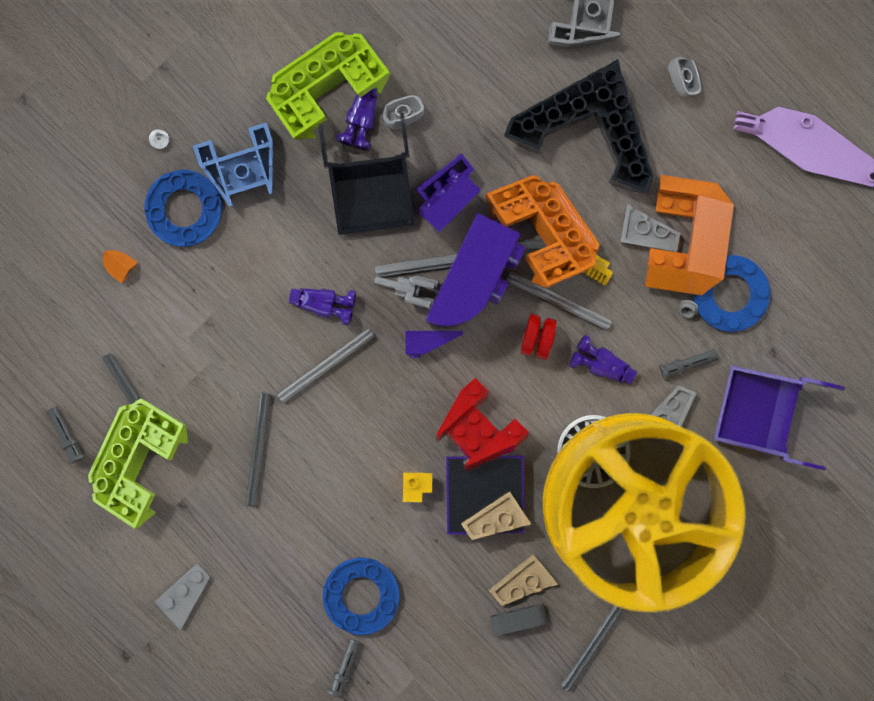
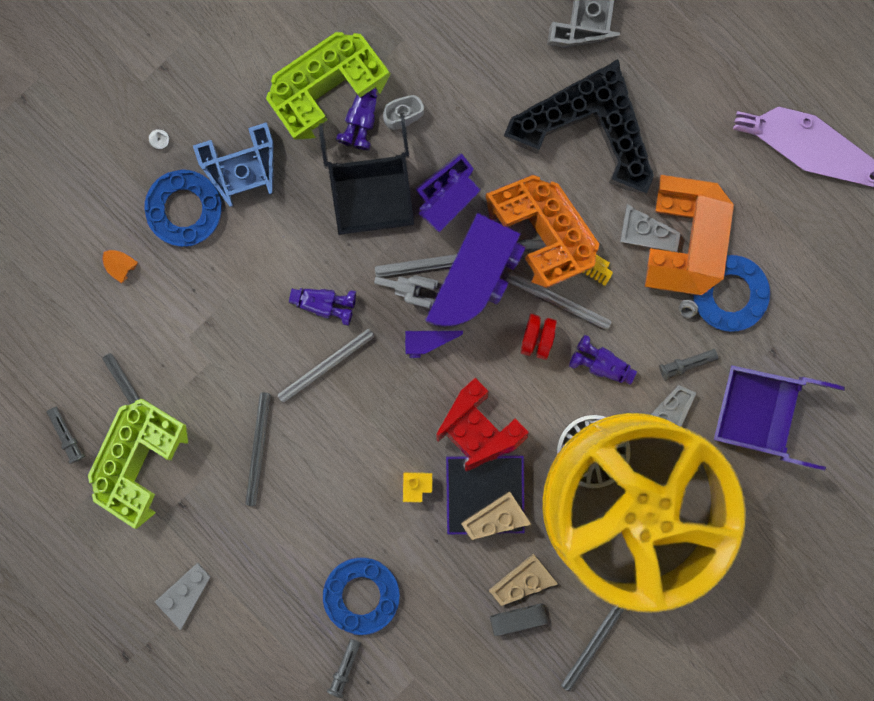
light grey piece [668,57,701,98] -> none

